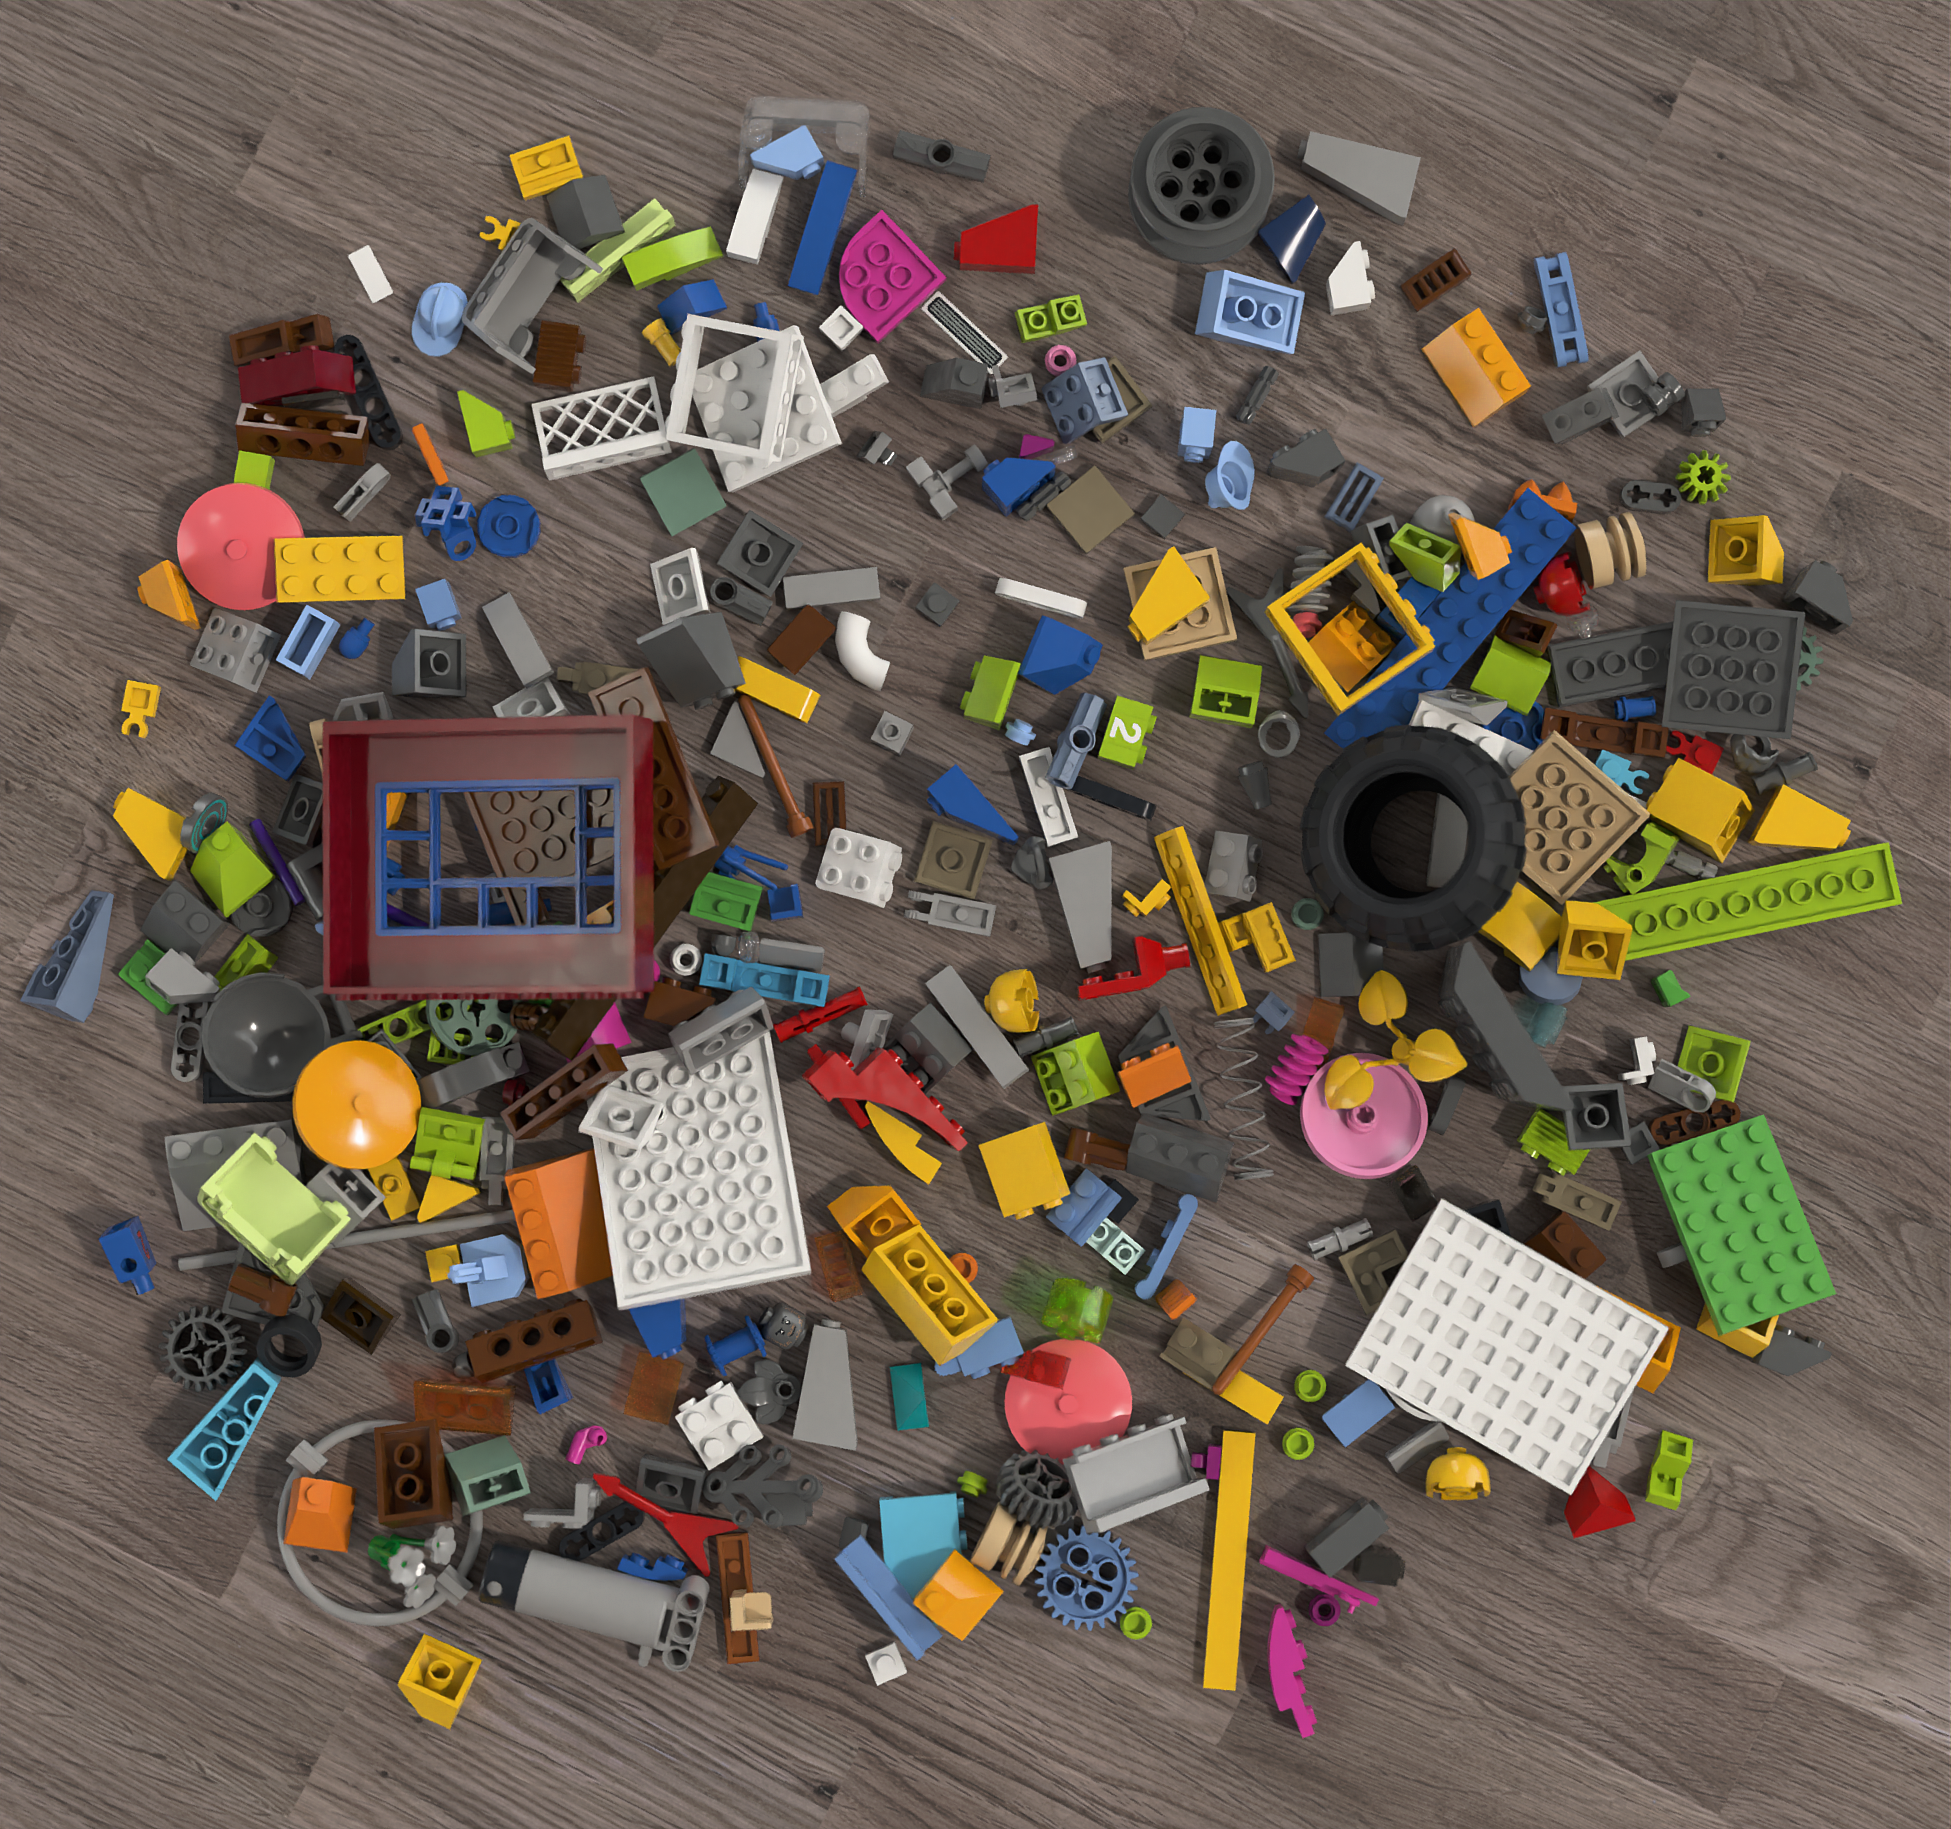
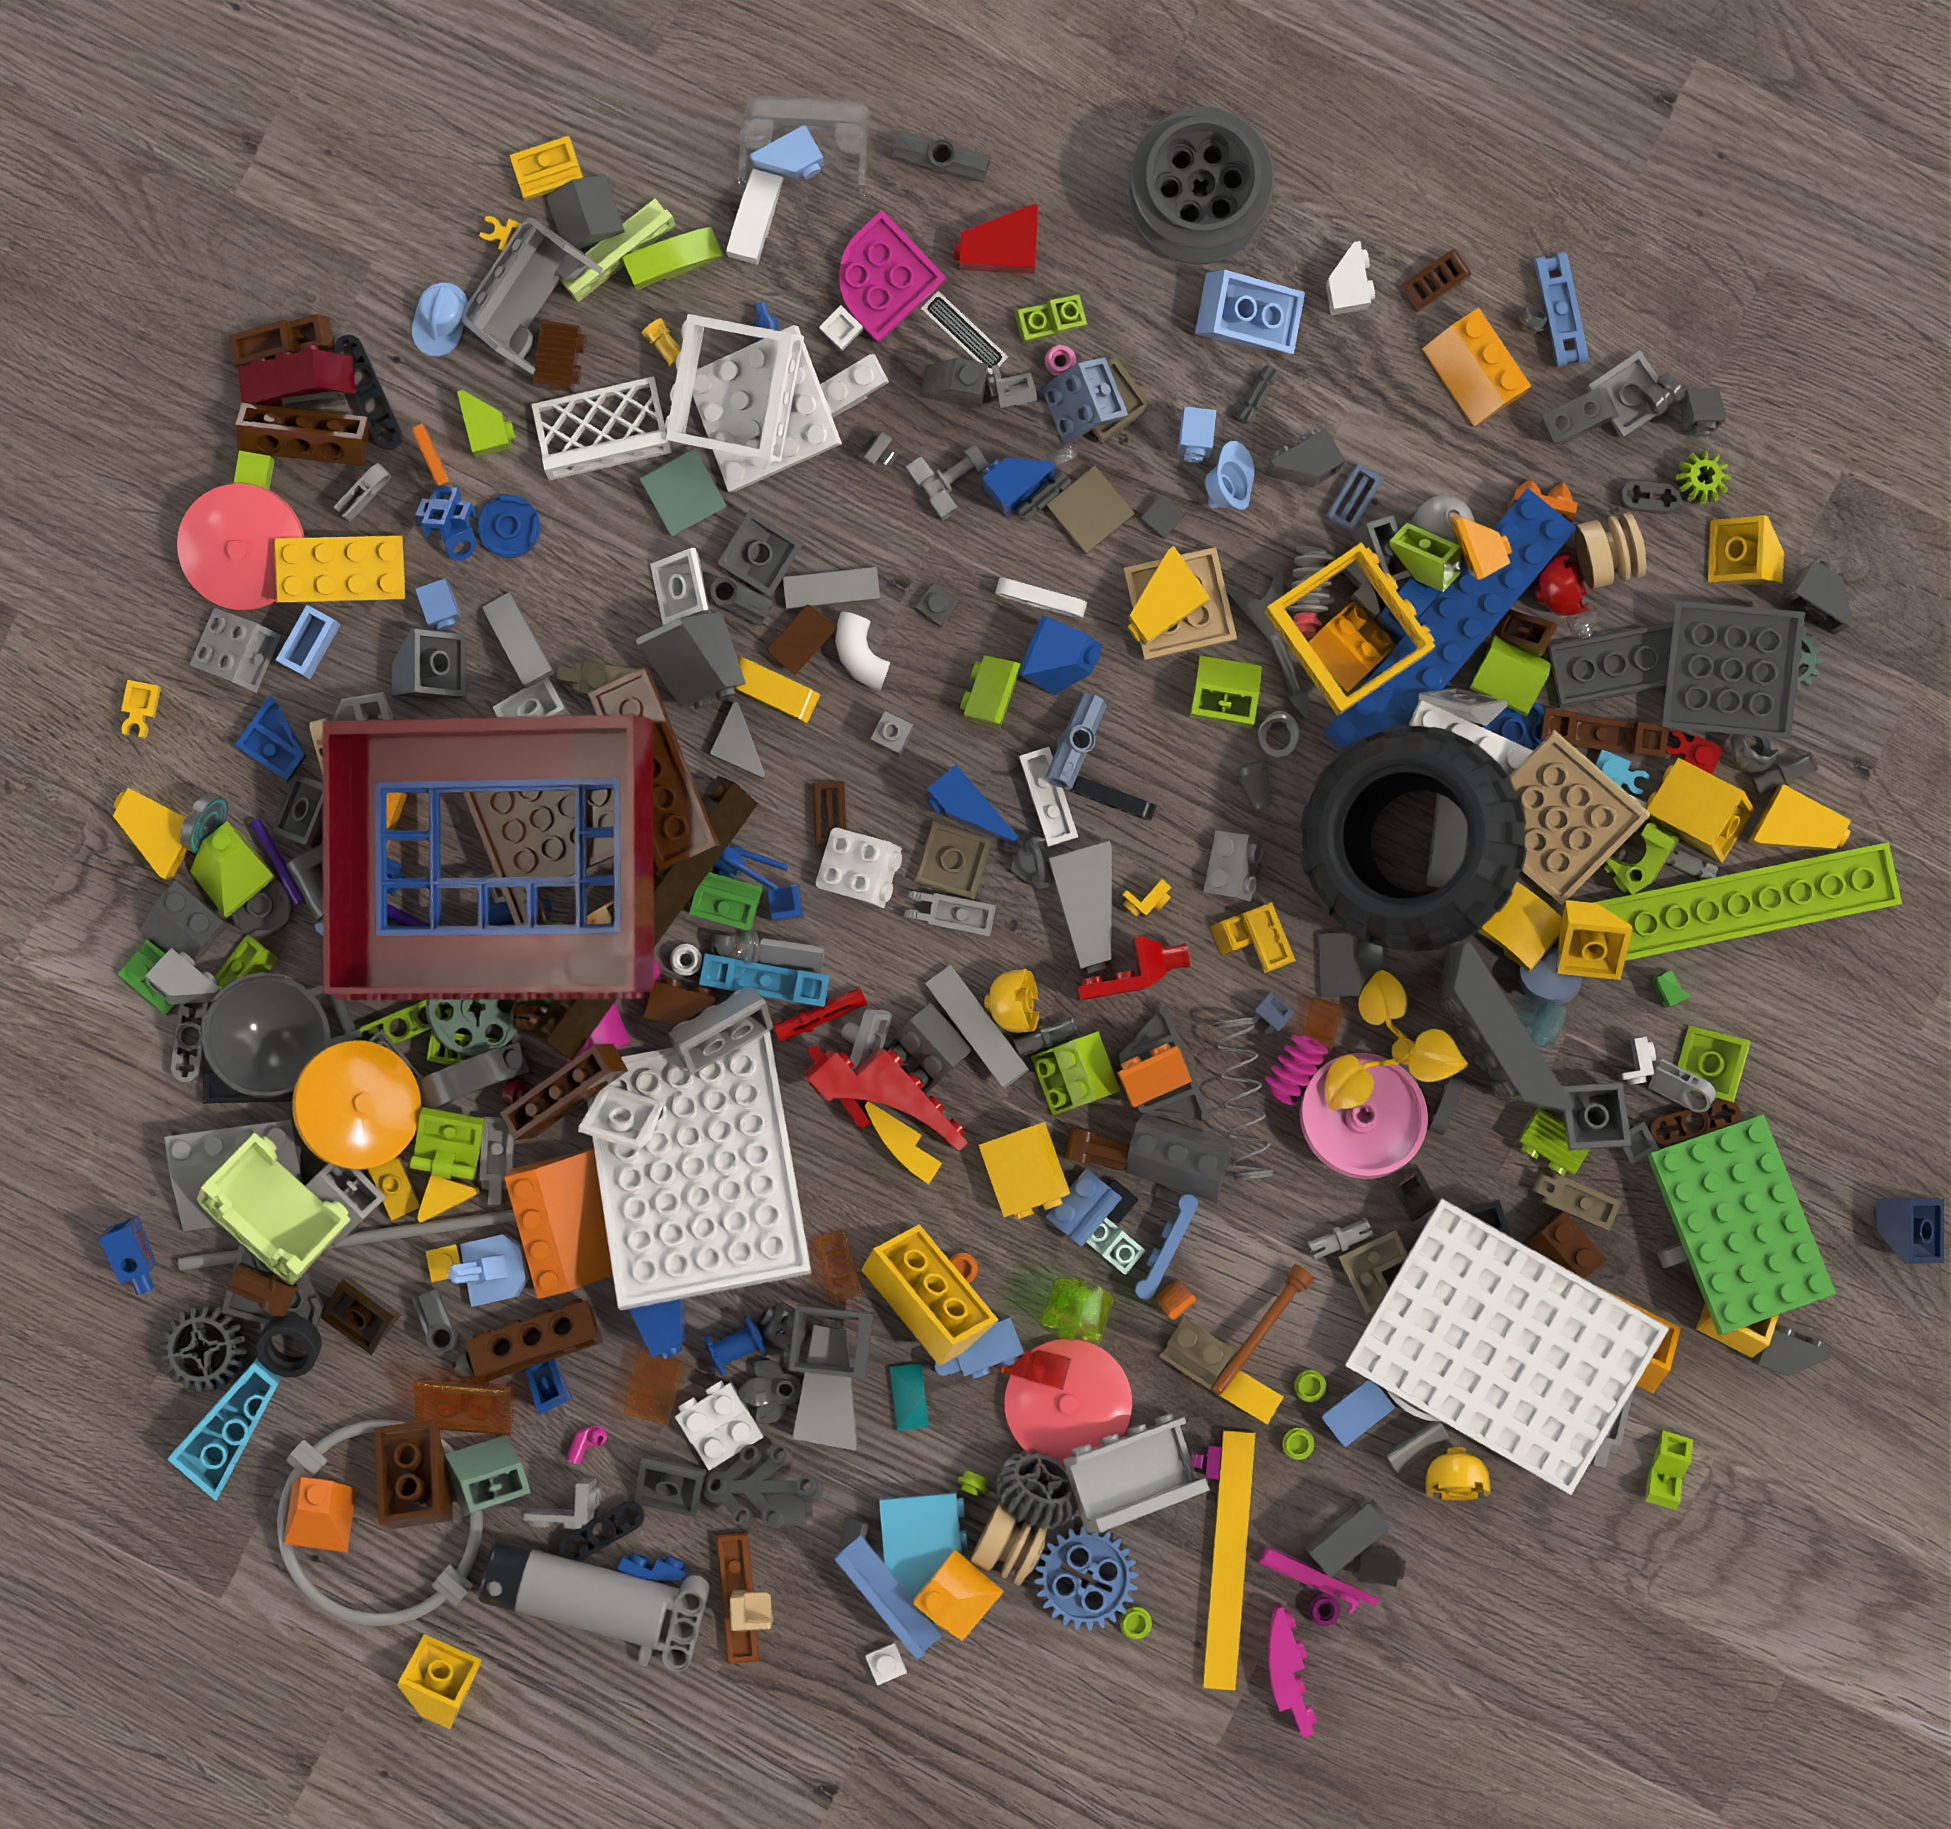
sand blue wedge [20,890,114,1023] -> none
light orange slope [137,560,201,630] -> none
blue cylinder [339,617,375,659] -> none
white sticker [348,245,393,303] -> none
light grey plant [368,1525,456,1609] -> none
red piece [593,1473,739,1577] -> none
blue slope [657,279,727,335] -> none
dark orange piece [738,694,814,838] -> none
blue slope [788,160,857,295] -> none
light orange slope [827,1186,921,1259] -> none
light blue plate [1005,719,1036,746] -> none
magenta slope [1019,434,1055,460] -> none
lime brick [1097,695,1157,770] -> none
yellow plate [1154,826,1247,1016] -> none
dark blue slope [1258,195,1326,284] -> none
sand green tile [1291,898,1324,930] -> none
light grey slope [1297,131,1421,226] -> none
red slope [1564,1466,1635,1538] -> none
blue pin [1614,696,1656,722] -> none
none -> dark grey window [784,1305,874,1379]
none -> dark blue slope [1874,1198,1944,1264]

